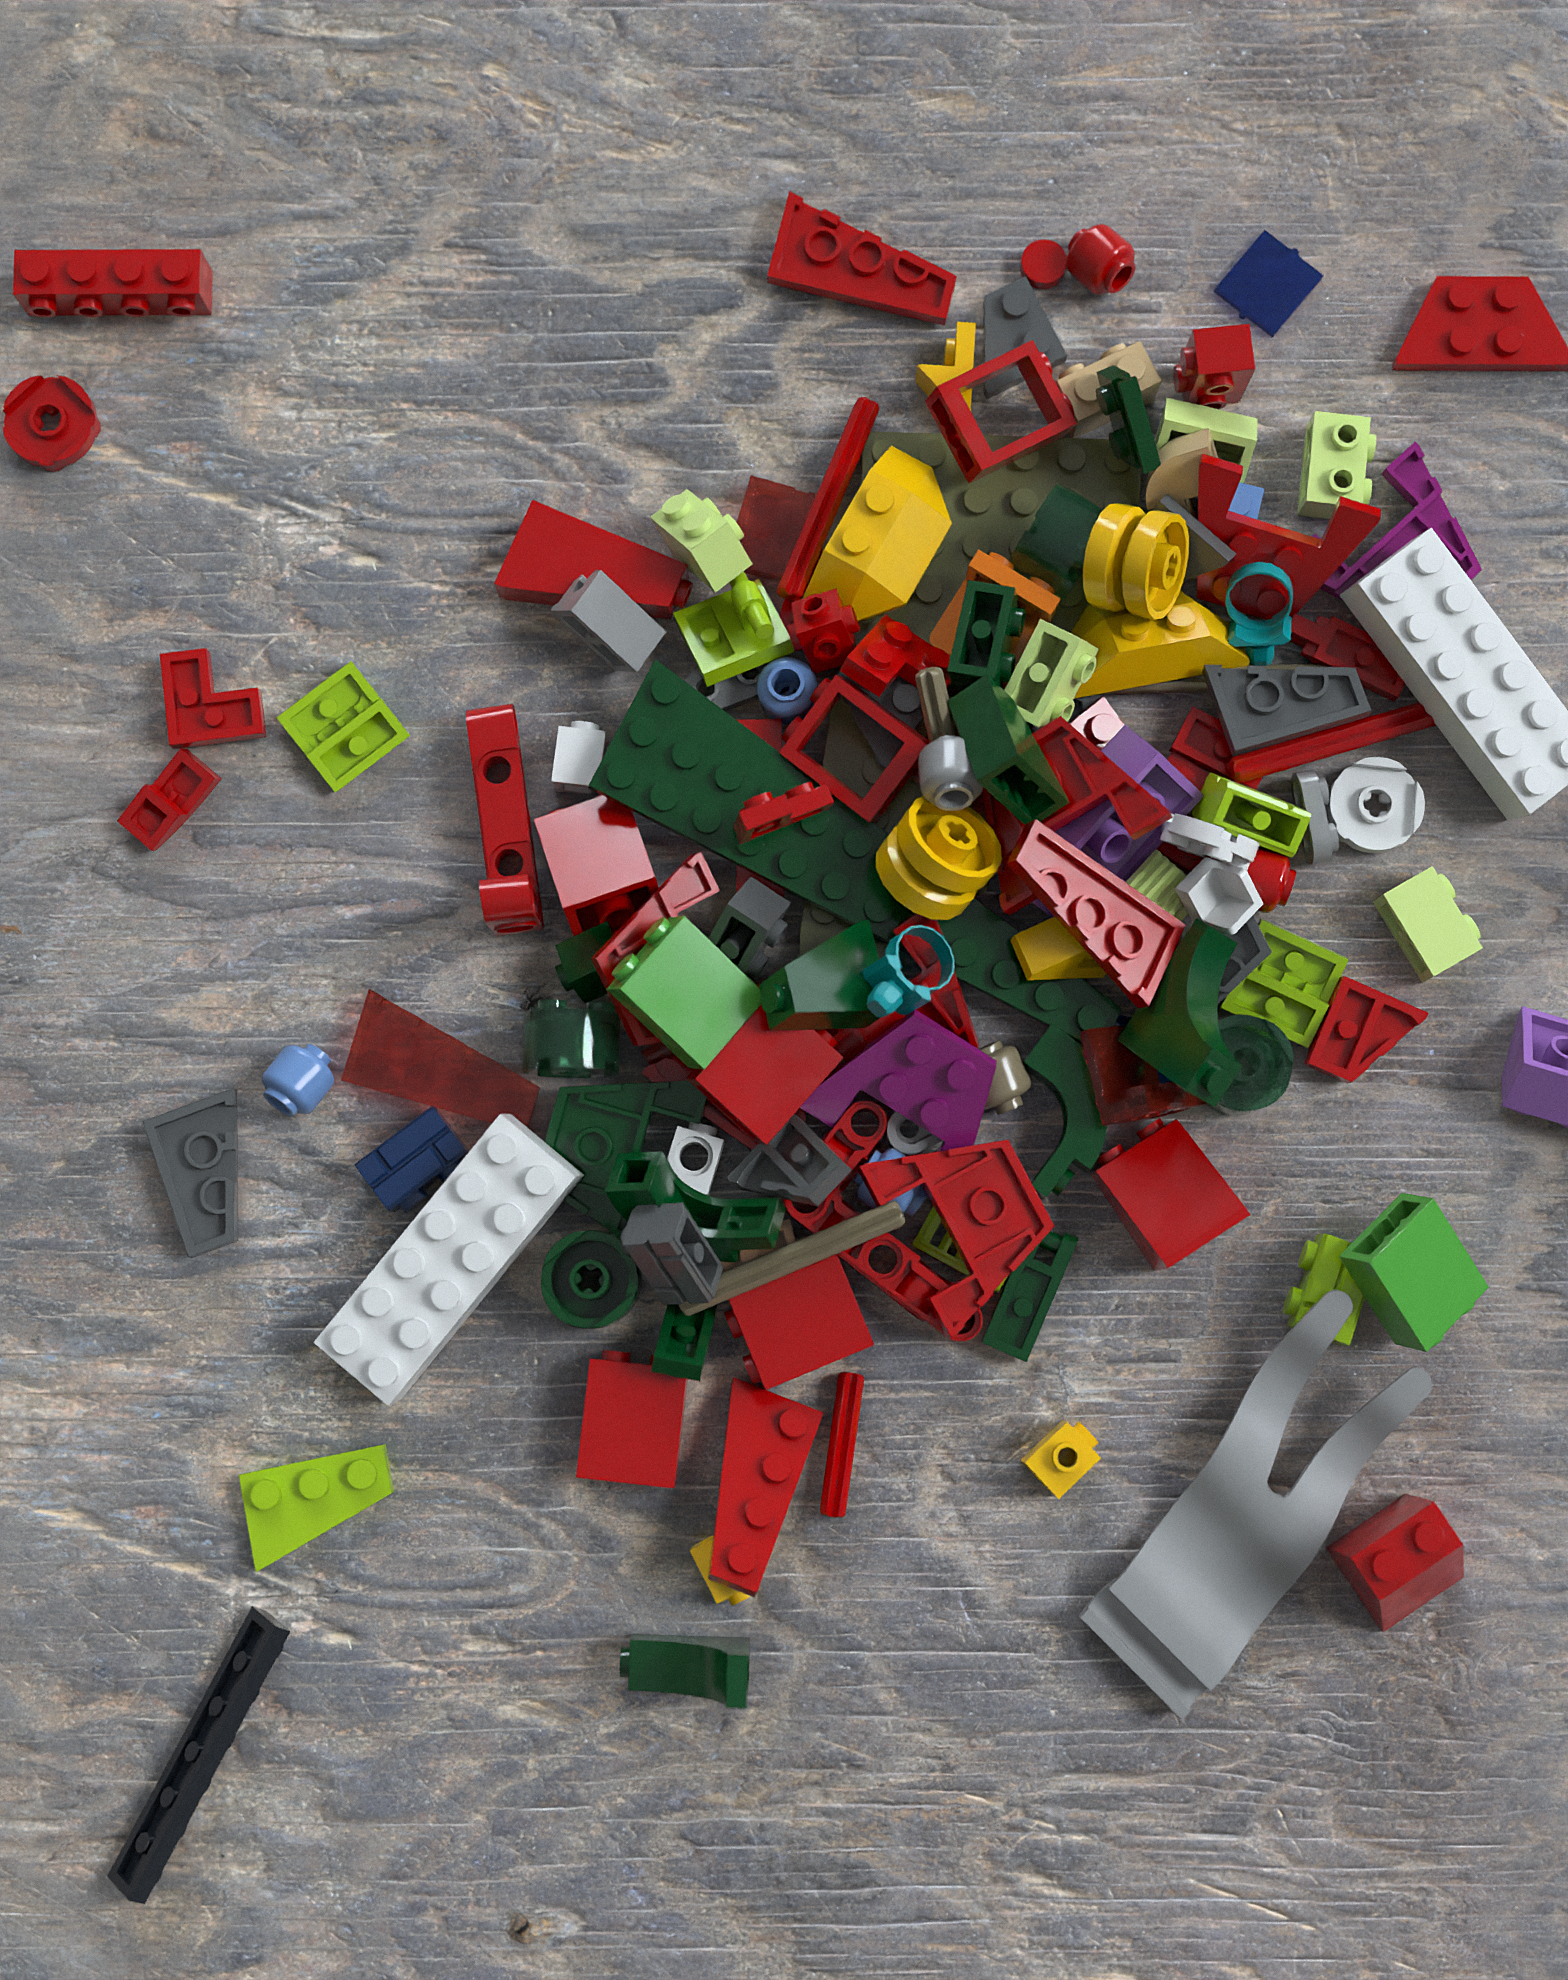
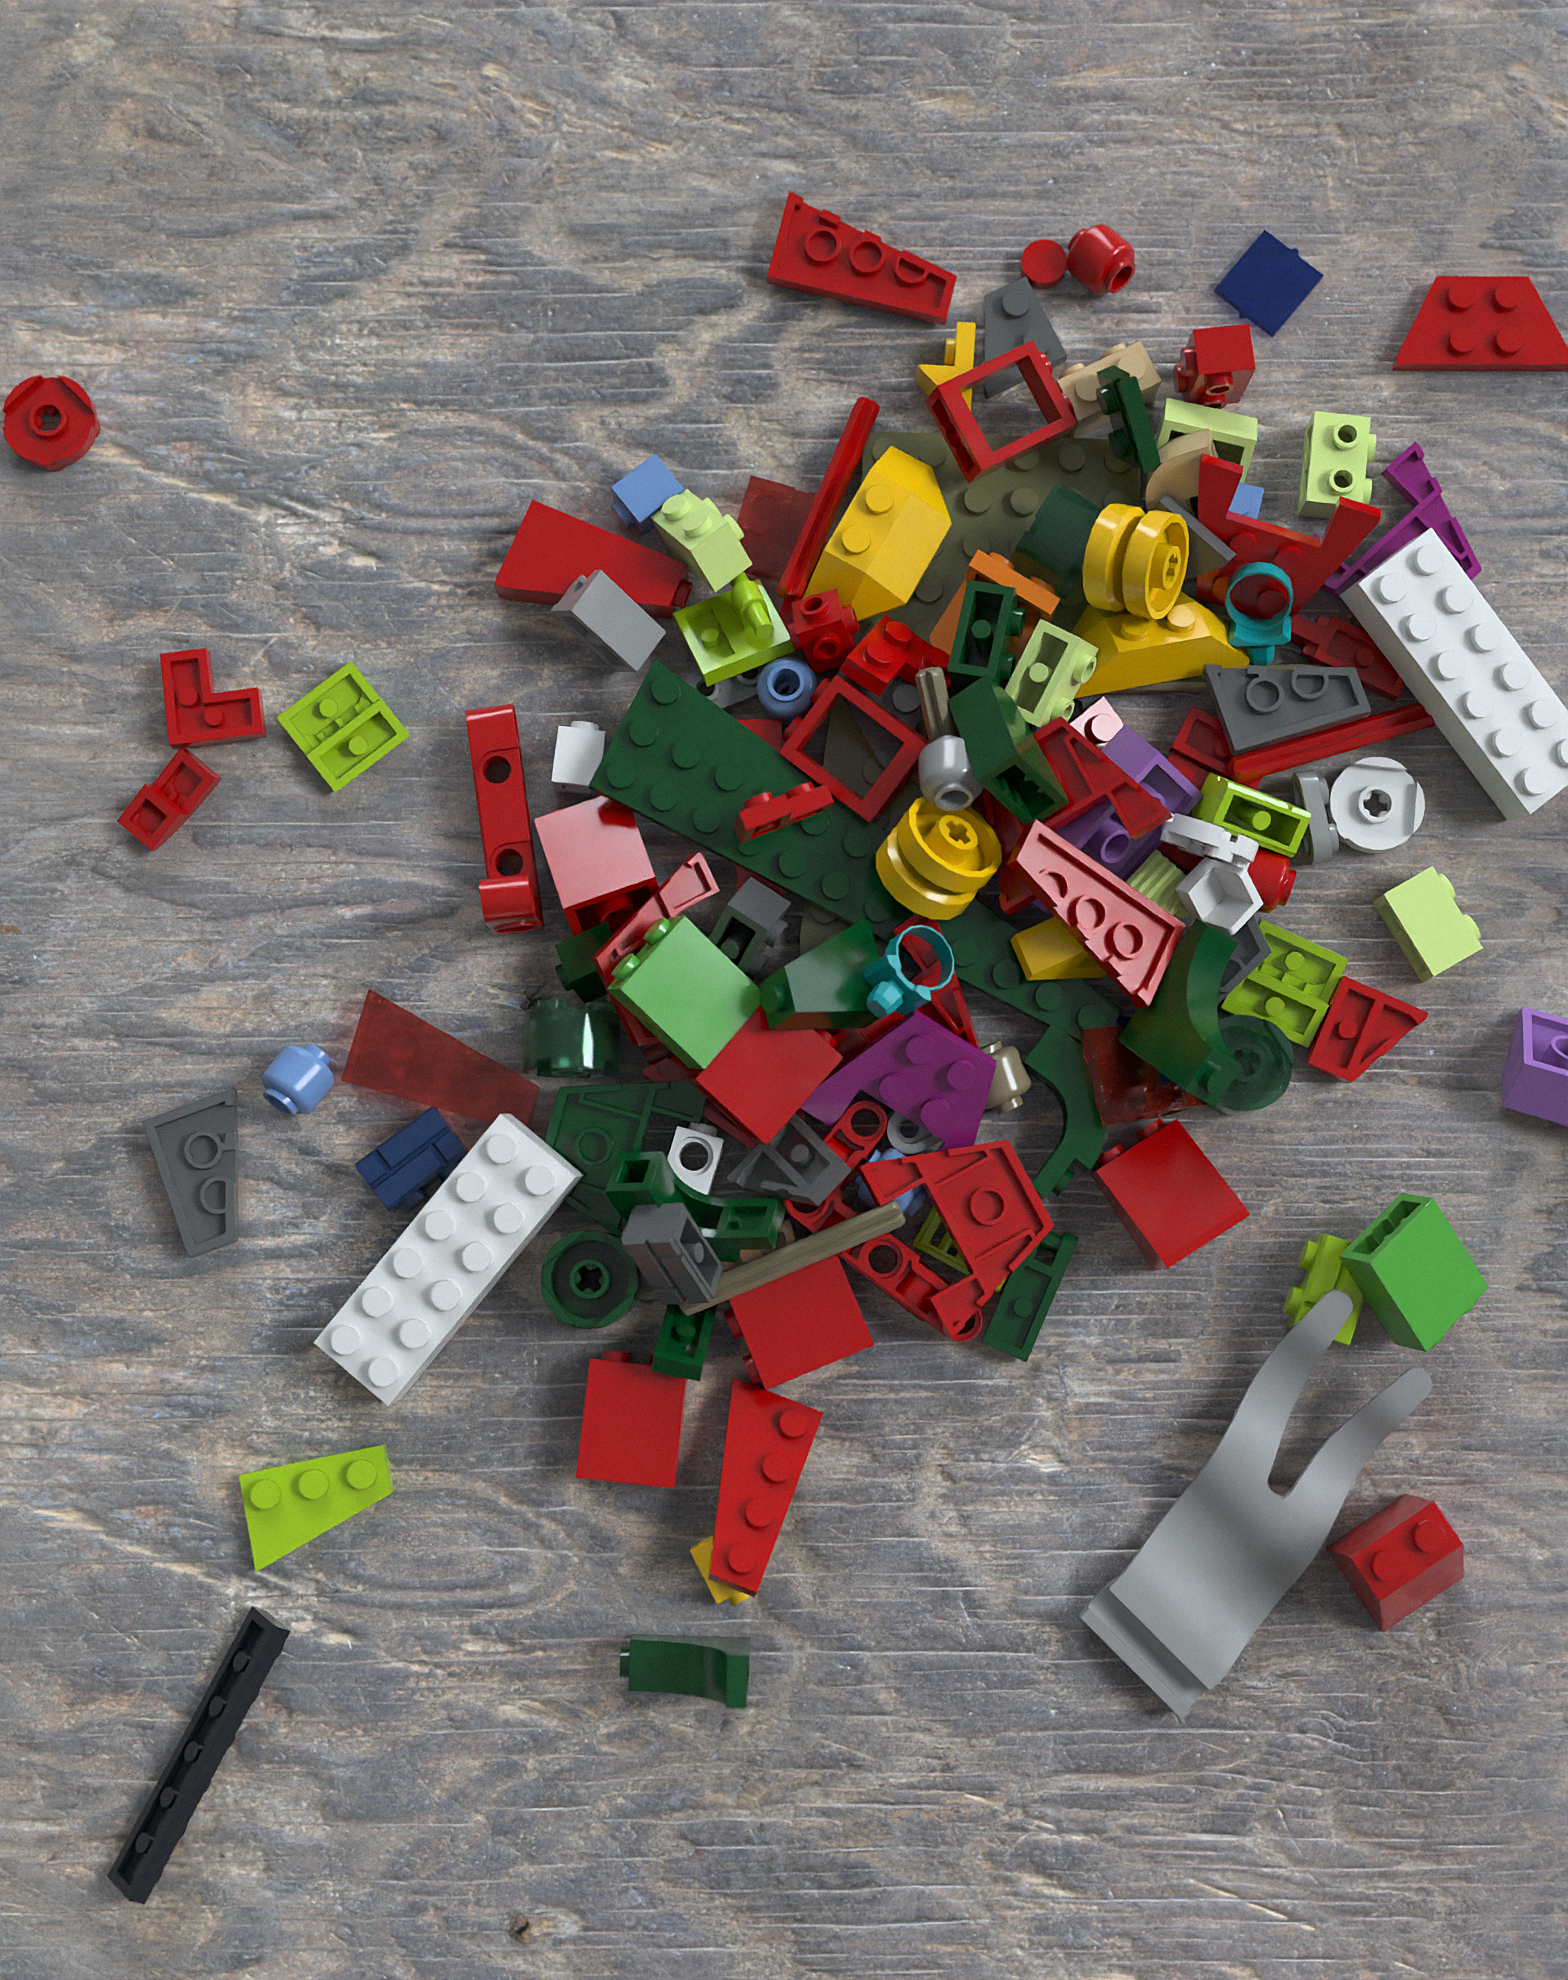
red brick [13,249,213,318] -> none
red axle [820,1371,864,1518] -> none
yellow brick [1020,1420,1101,1499] -> none
none -> medium blue brick [611,454,684,537]

